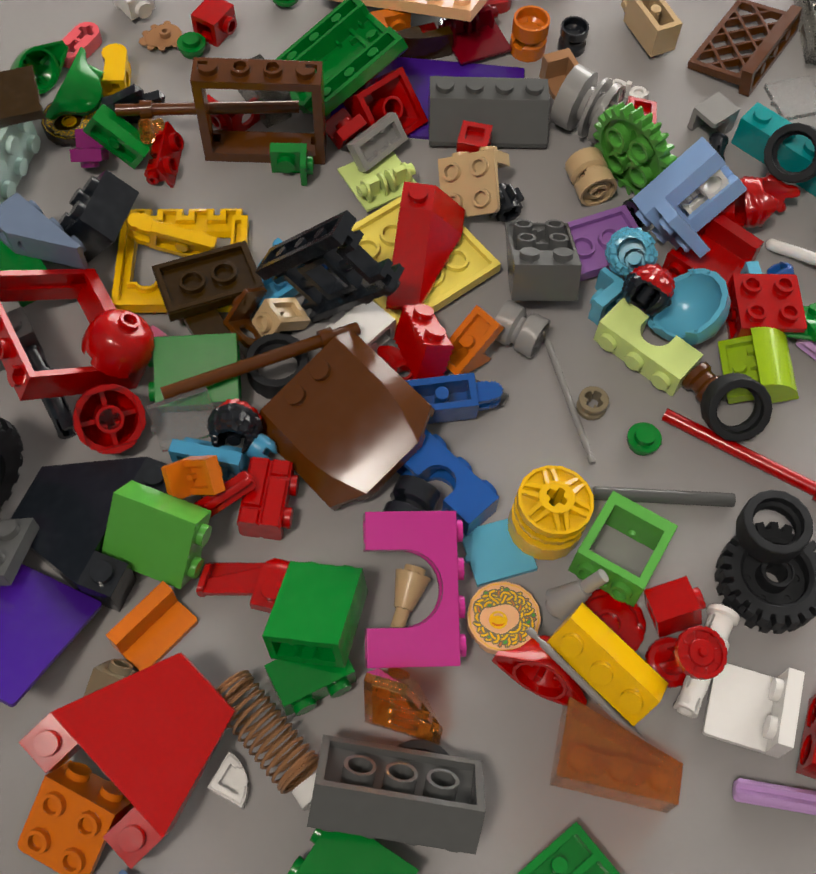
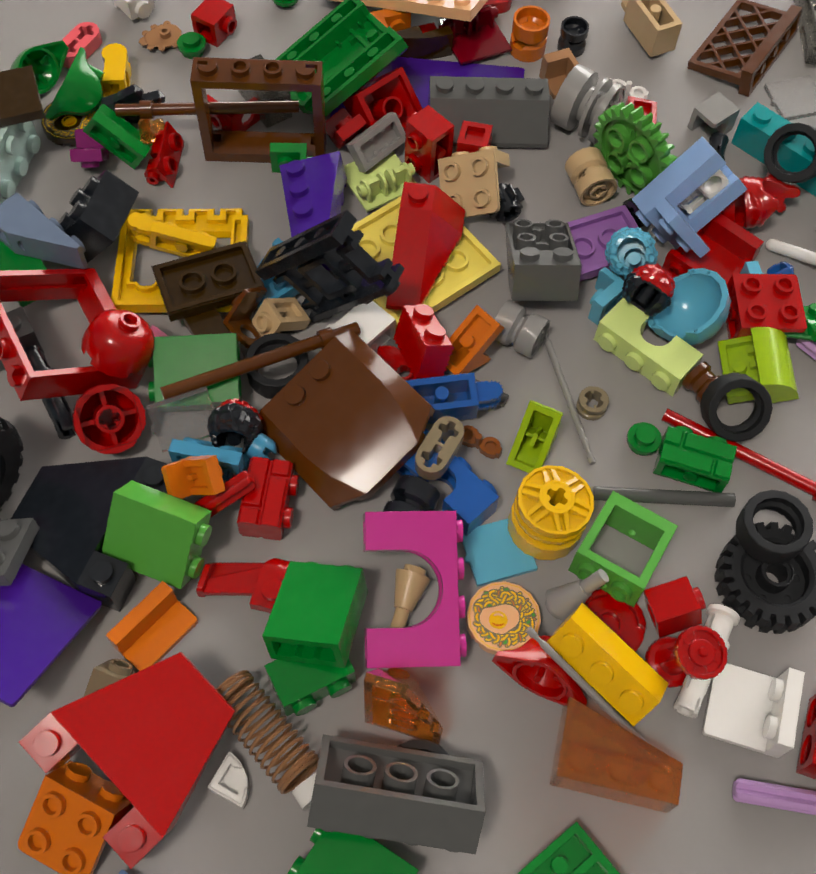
none -> dark purple wedge [279,151,347,271]
none -> red brick [405,105,455,183]
none -> dark tan beam [415,416,464,480]
none -> dark orange piece [462,425,502,459]
none -> lime slope [506,400,563,473]
none -> green brick [653,426,737,493]

